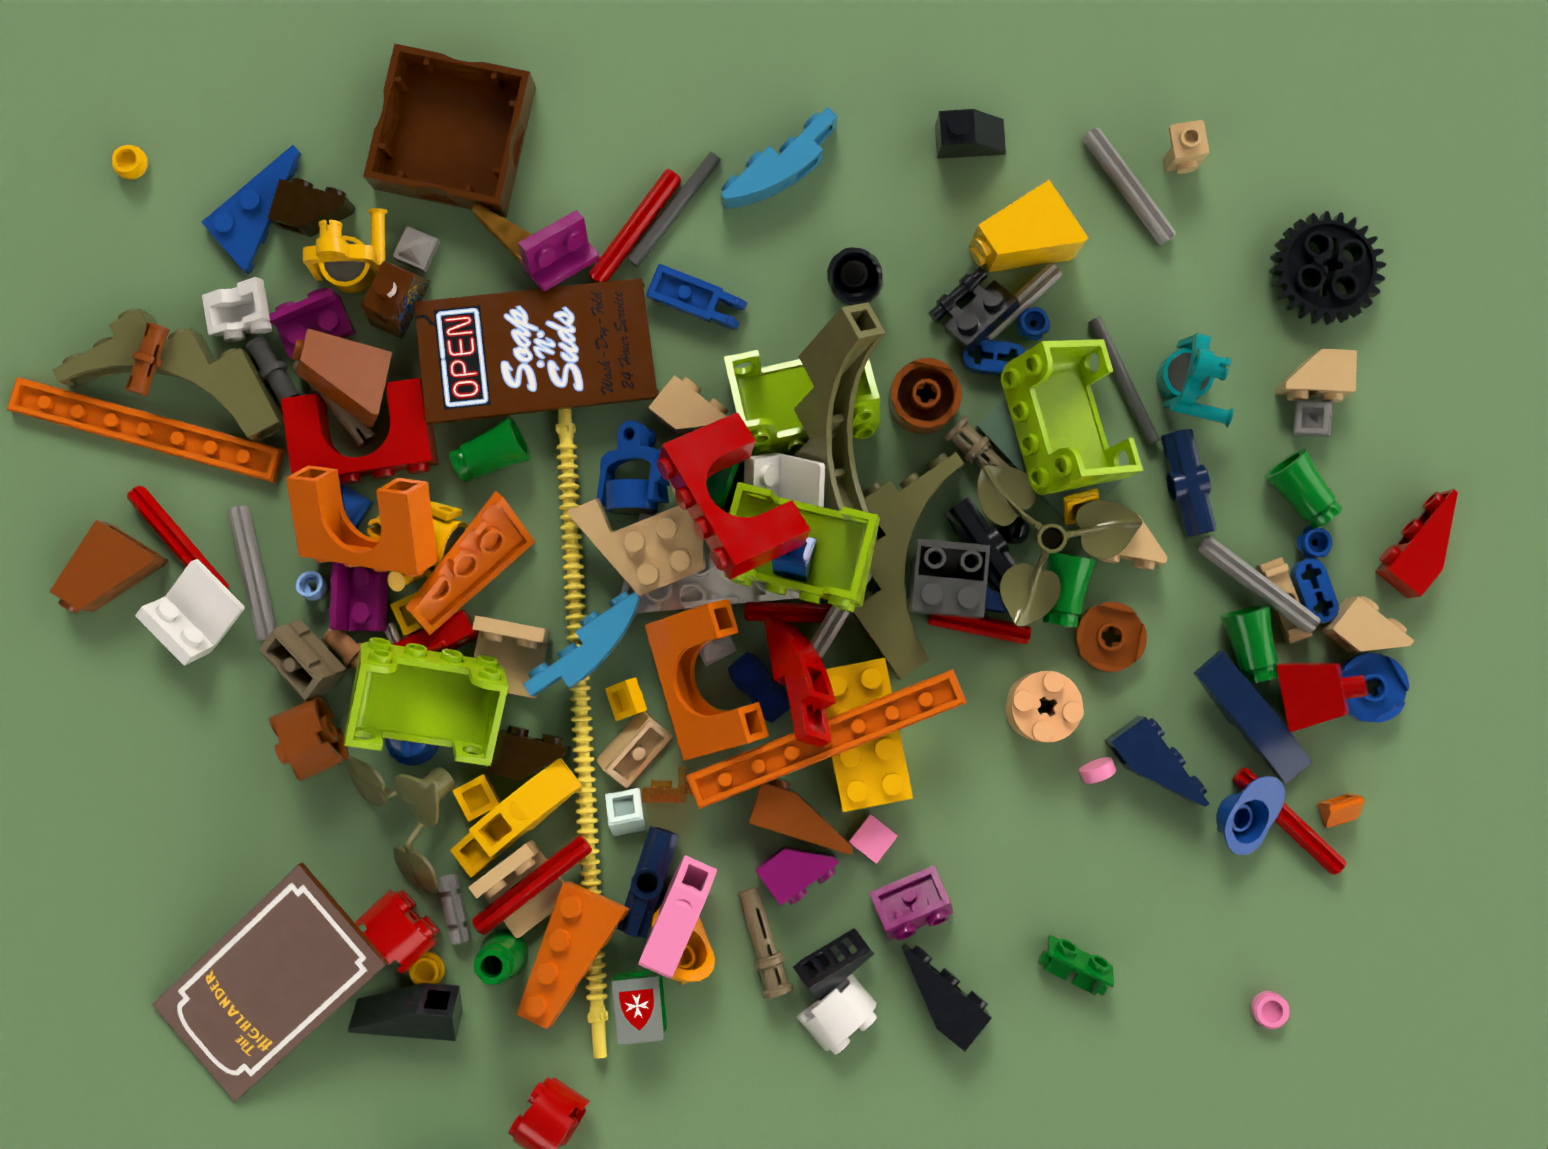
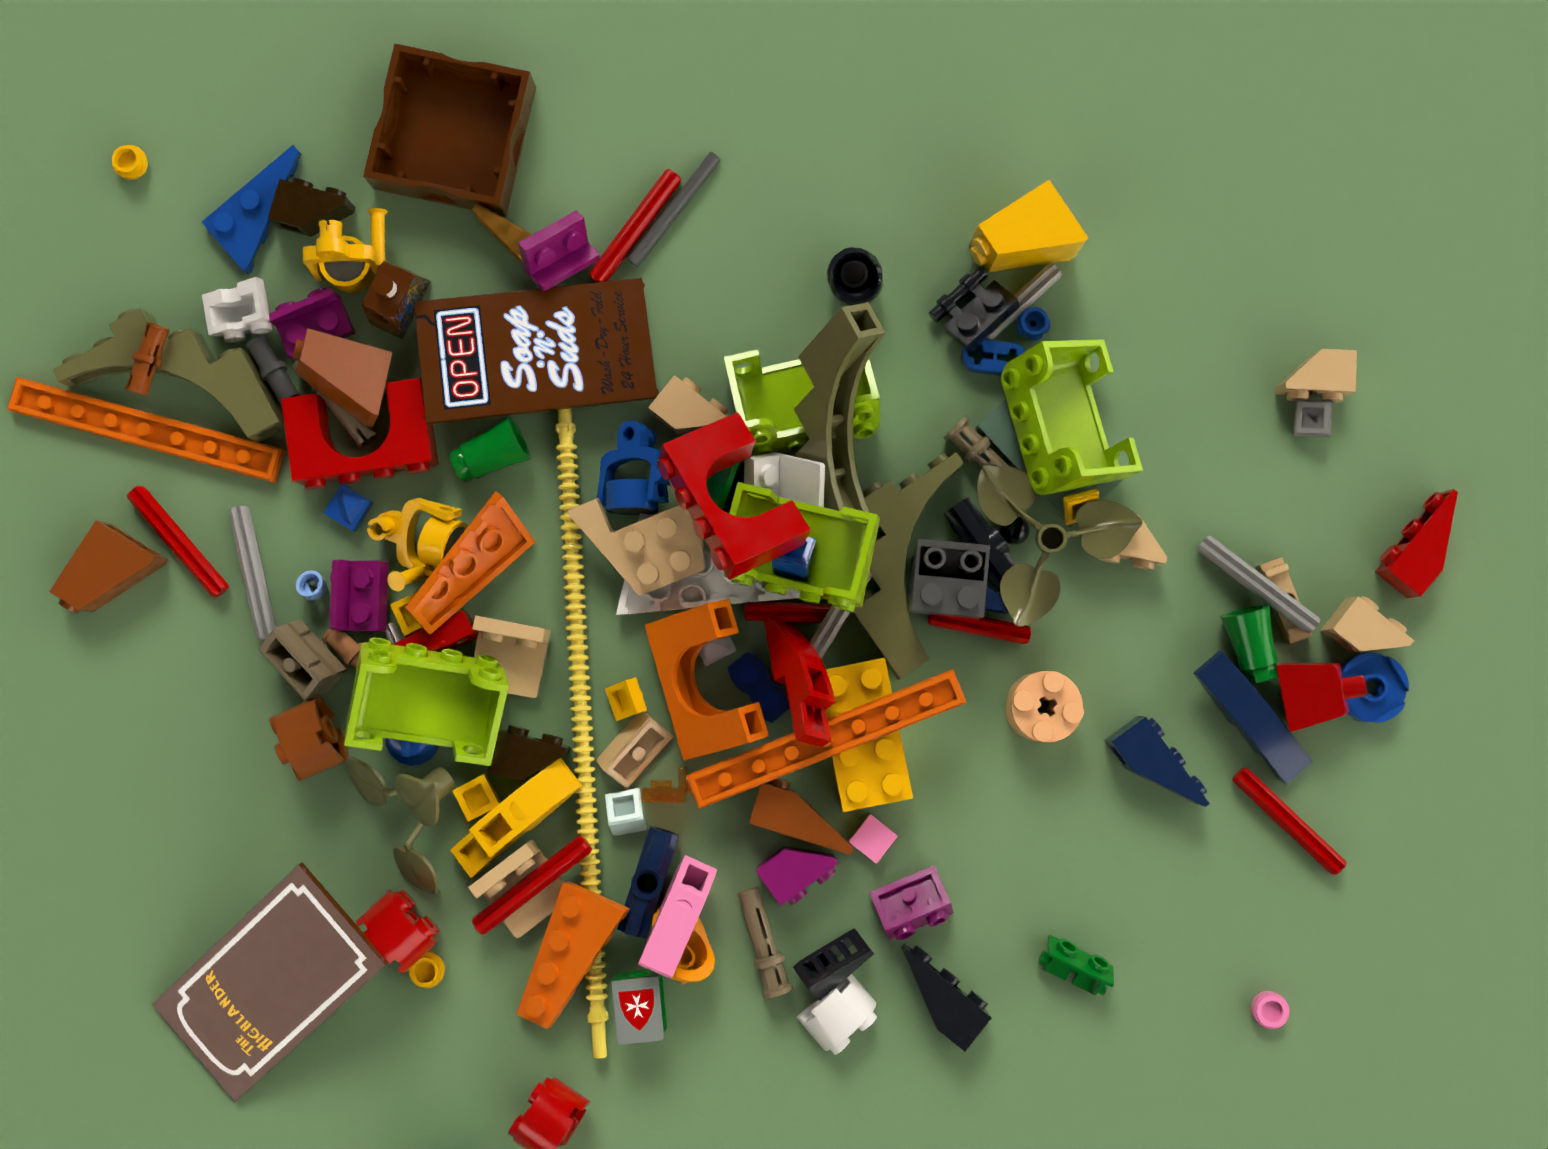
white bracket [135,559,245,666] -> none
orange arch [286,465,438,577] -> none
black slope [348,983,463,1041] -> none
light grey tile [392,226,440,273] -> none
light grey axle [438,874,471,944] -> none
green plant [474,929,529,985] -> none
dark azure slope [523,591,641,696] -> none
blue hinge [646,264,747,330] -> none
dark azure slope [721,107,838,209] -> none
dark orange brick [888,358,962,434] -> none
black slope [935,109,1006,159] -> none
green plant [1043,553,1097,628] -> none
dark orange plate [1074,602,1147,672] -> none
bright pink tile [1079,757,1117,784] -> none
light grey axle [1083,127,1176,245] -> none
dark grey bar [1088,316,1160,446] -> none
teal piece [1156,333,1234,428] -> none
dark blue piece [1161,429,1217,537] -> none
tan bracket [1163,120,1210,174] -> none
blue piece [1216,775,1285,855] -> none
green plant [1264,449,1342,529] -> none
black gear [1269,211,1386,325] -> none
blue beam [1290,558,1339,623] -> none
blue plate [1297,526,1332,559] -> none
orange slope [1317,793,1365,828] -> none

